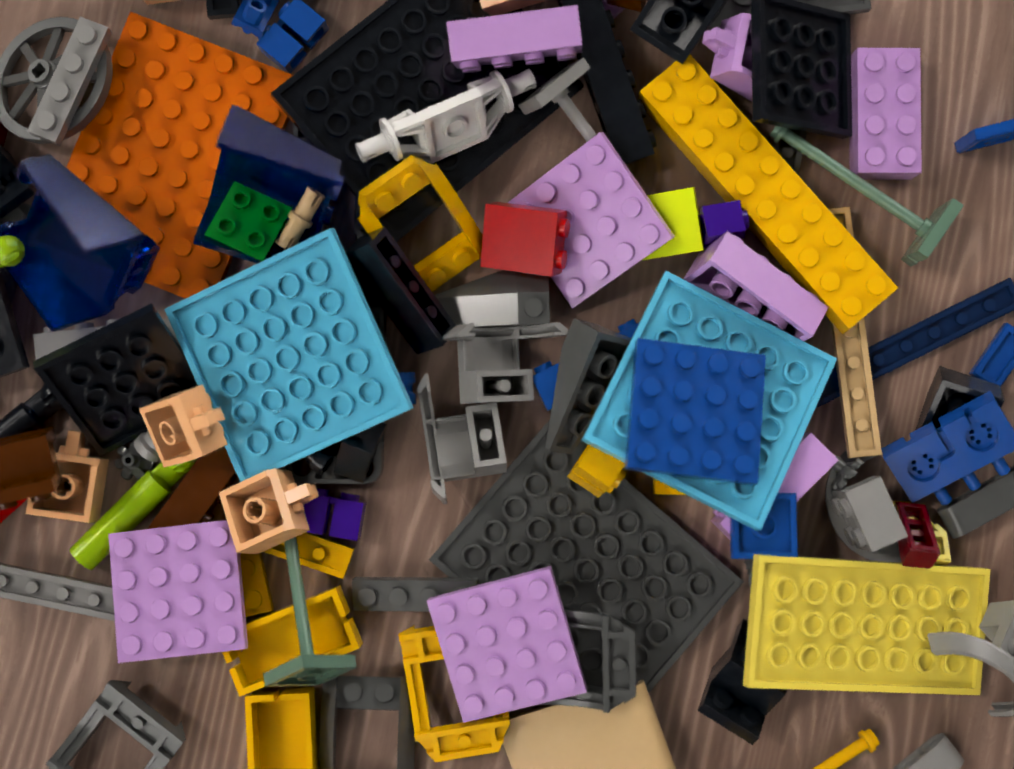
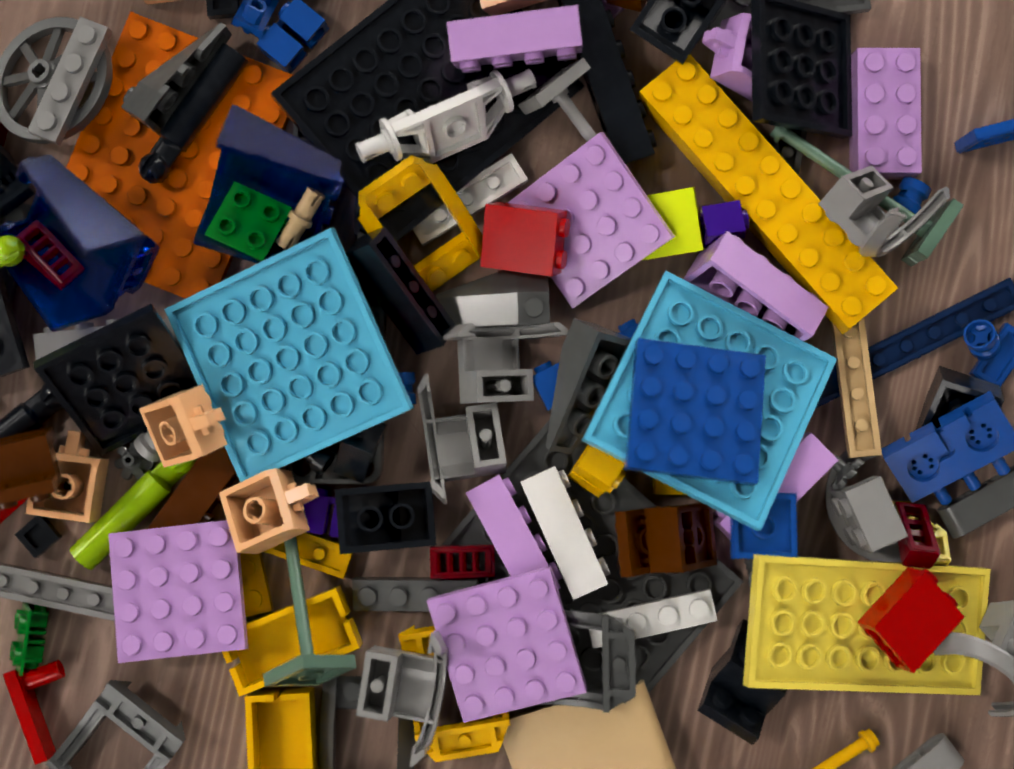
none -> red piece [2,660,65,765]
none -> green hinge [9,602,49,676]
none -> black plate [14,516,62,558]
none -> dark red slope [16,220,85,291]
none -> dark grey wedge [121,23,232,136]
none -> black piece [138,43,248,184]
none -> black slope [335,481,437,554]
none -> light grey piece [356,630,448,767]
none -> white plate [412,153,528,246]
none -> dark red slope [430,544,495,579]
none -> lavender brick [466,474,563,590]
none -> white brick [520,466,610,600]
none -> white plate [588,589,718,649]
none -> reddish brown bracket [615,502,717,577]
none -> light grey piece [818,165,950,257]
none -> red brick [857,567,965,674]
none -> blue wheel [892,177,932,214]
none -> blue wheel [963,319,1002,360]

